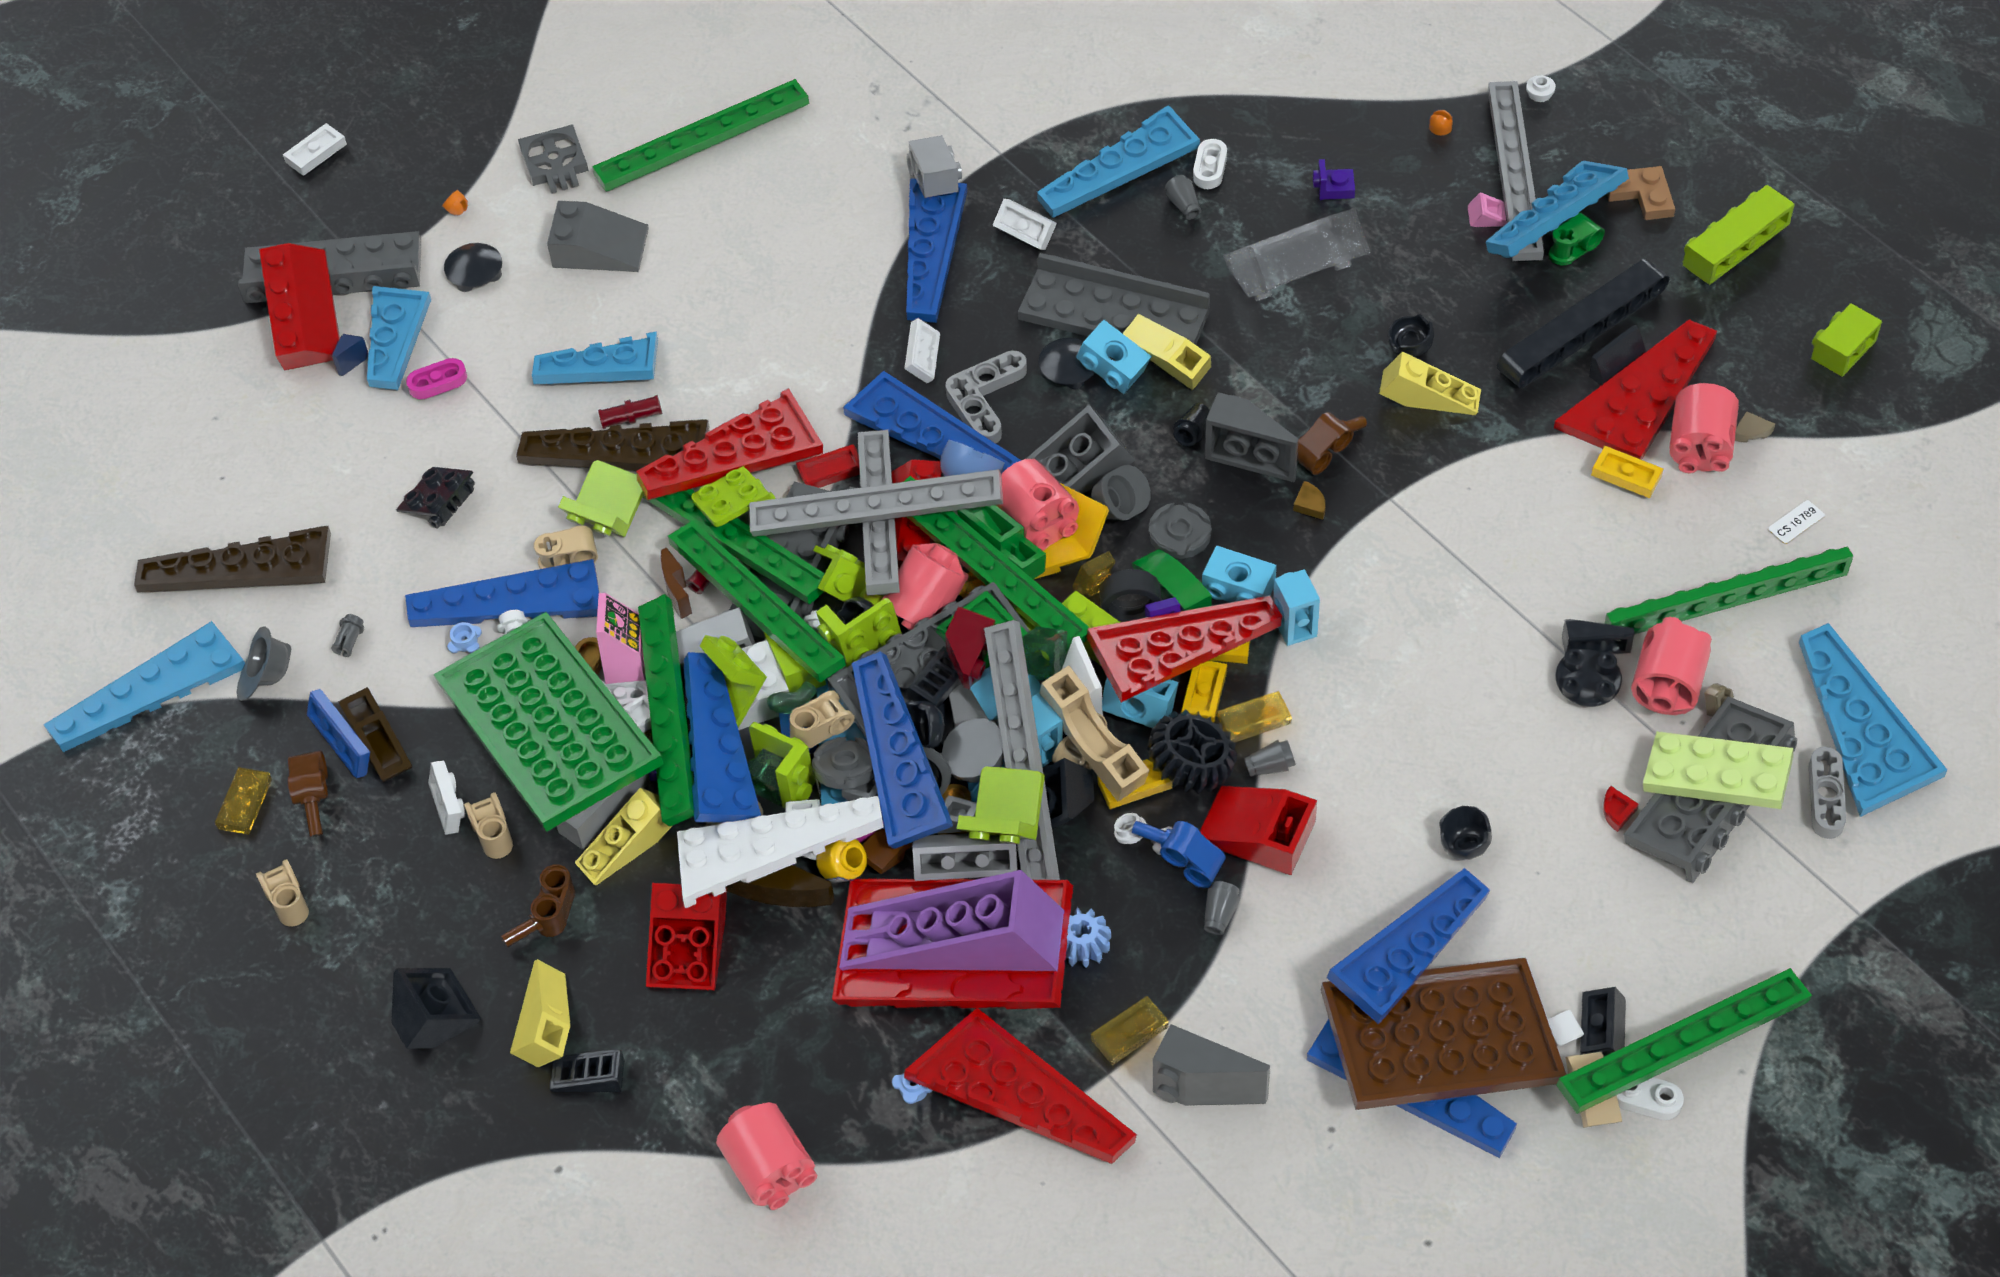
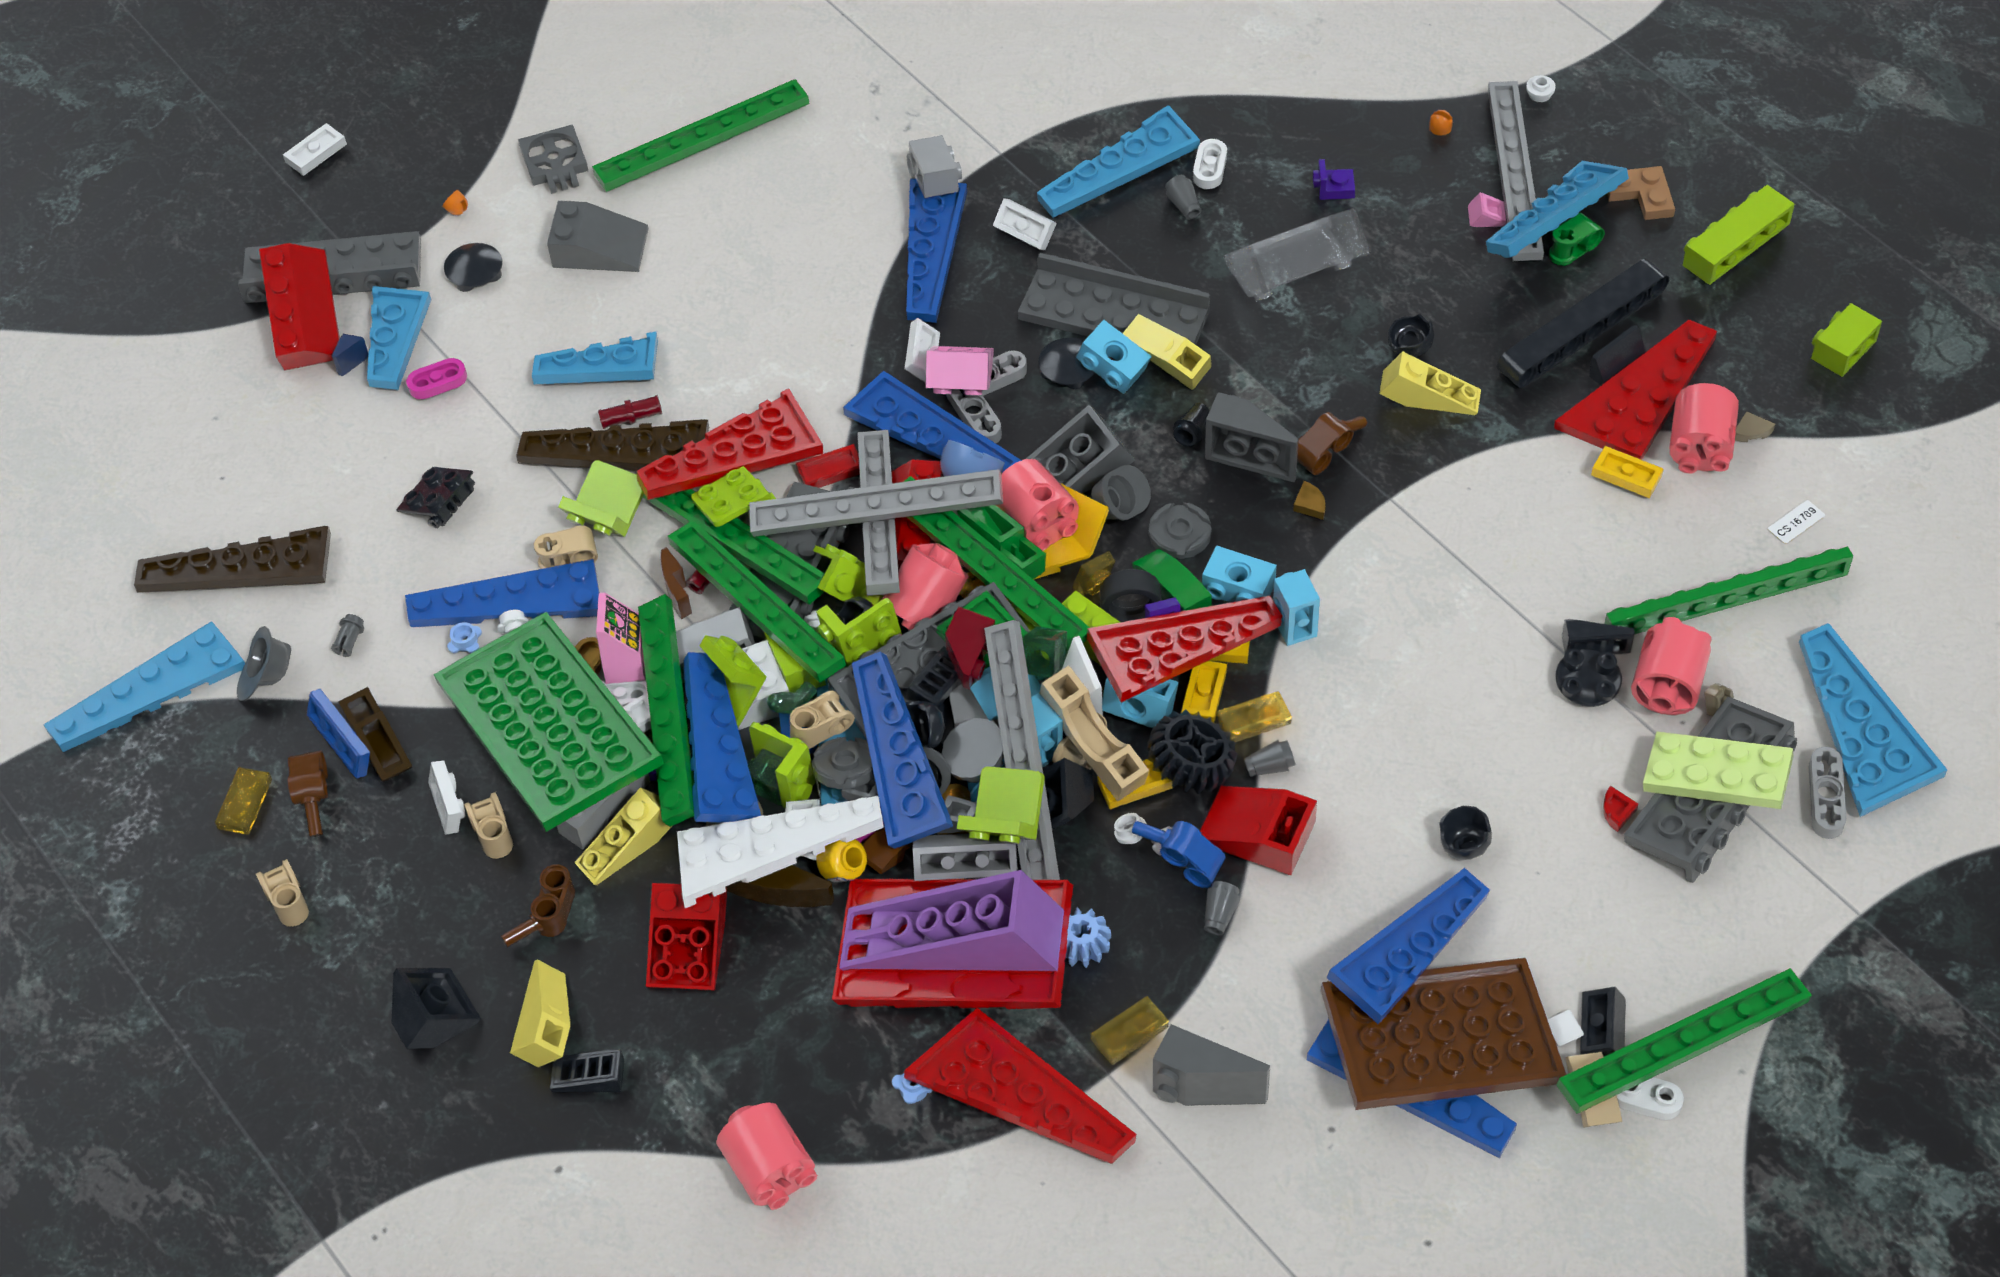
none -> bright pink slope [926,346,994,395]

